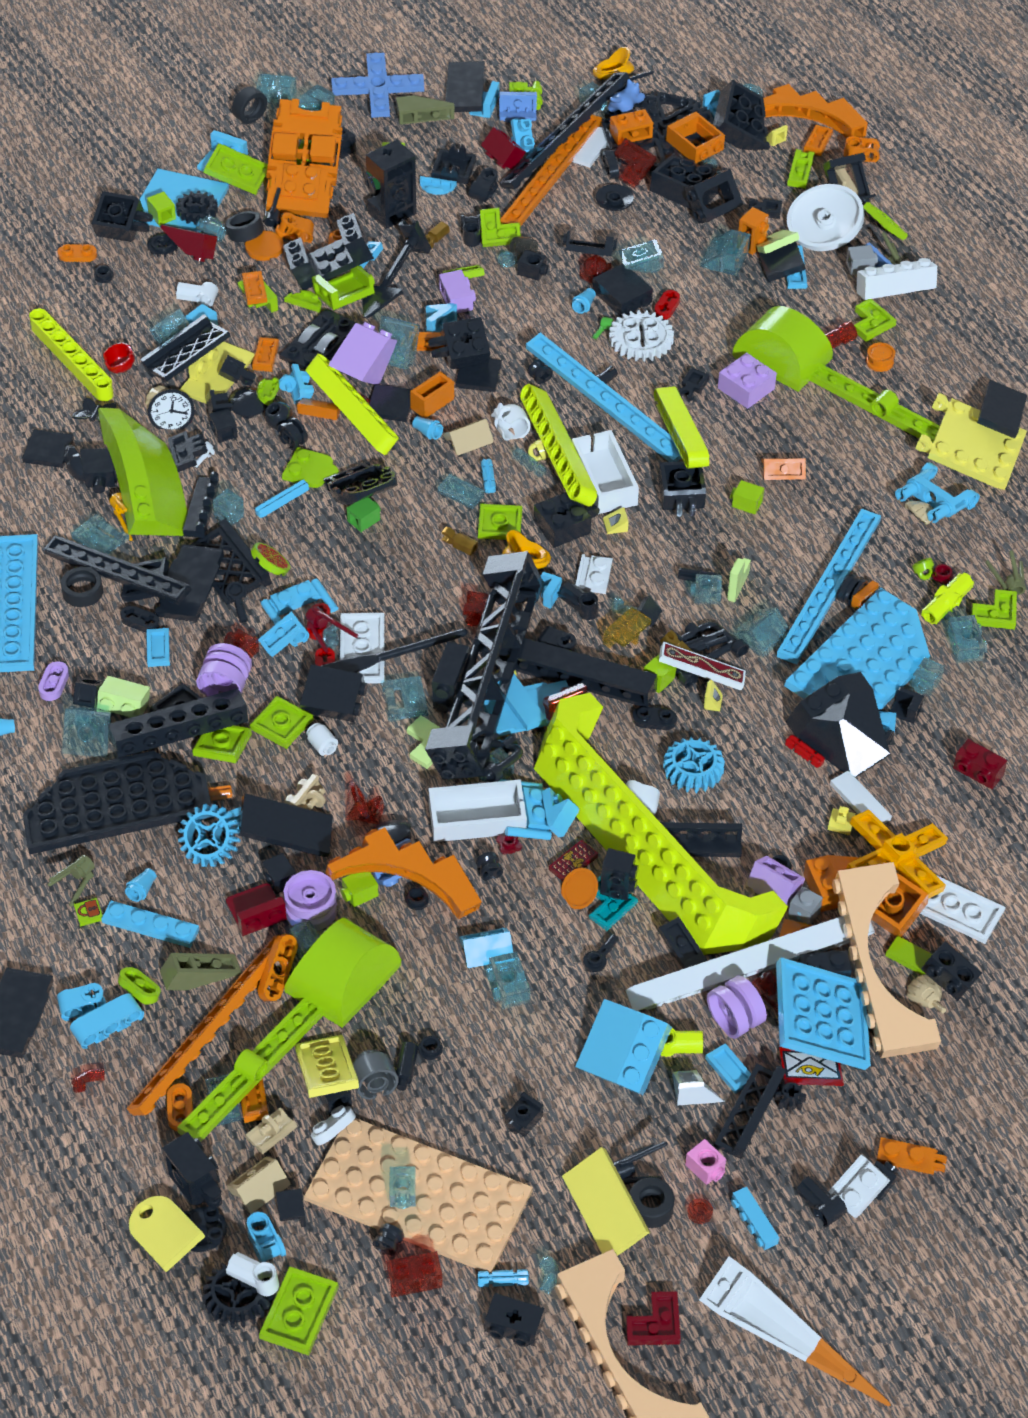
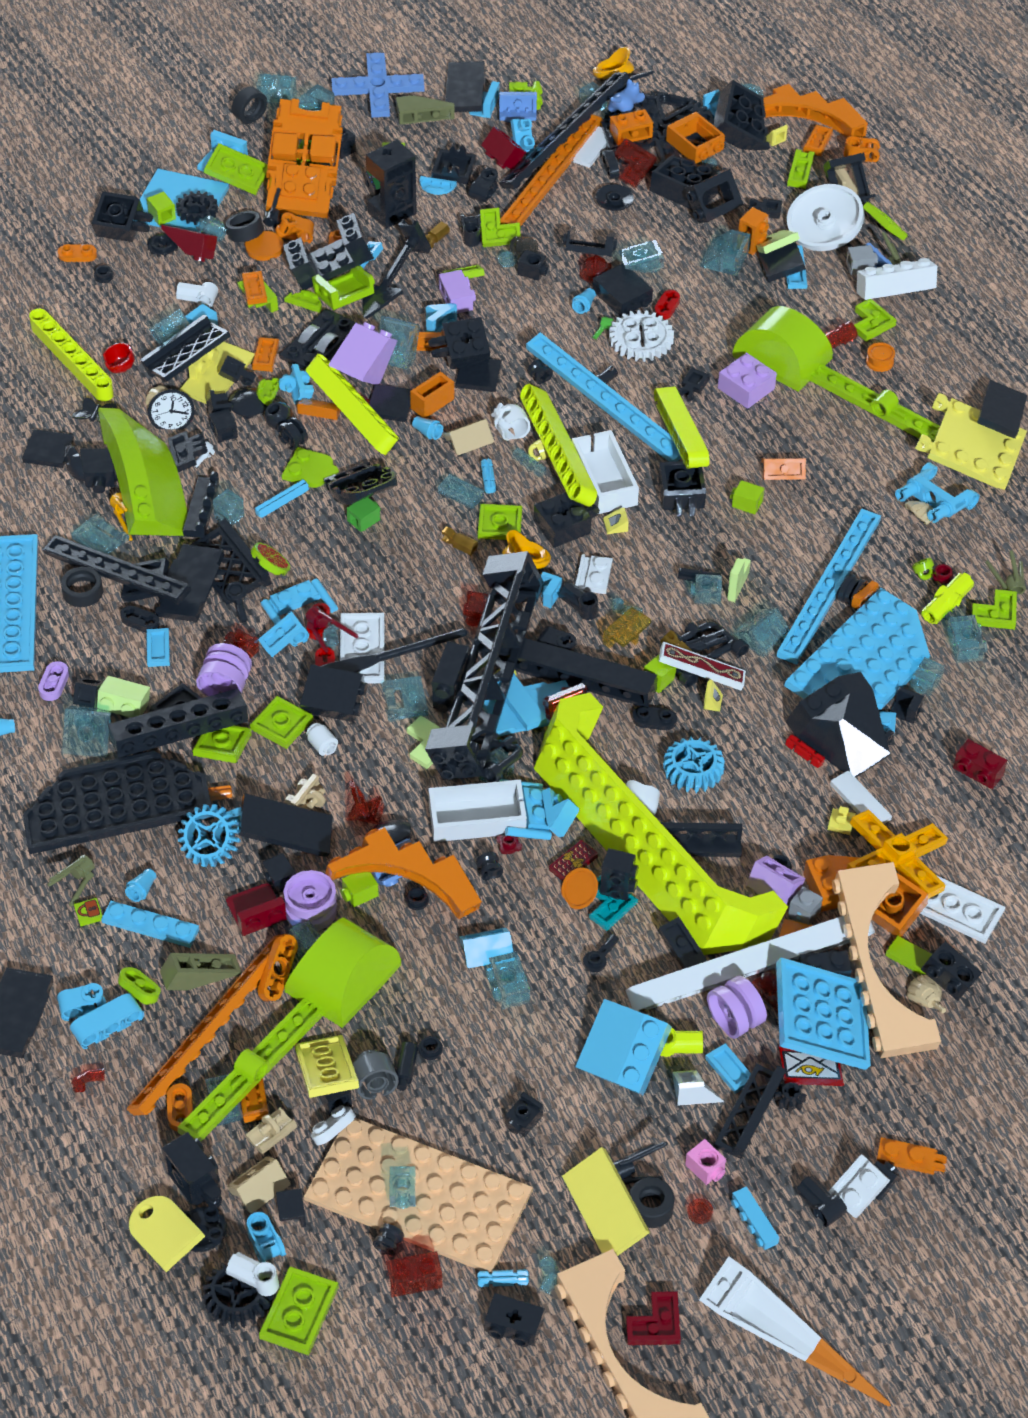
black tile [636,596,662,626] -> none

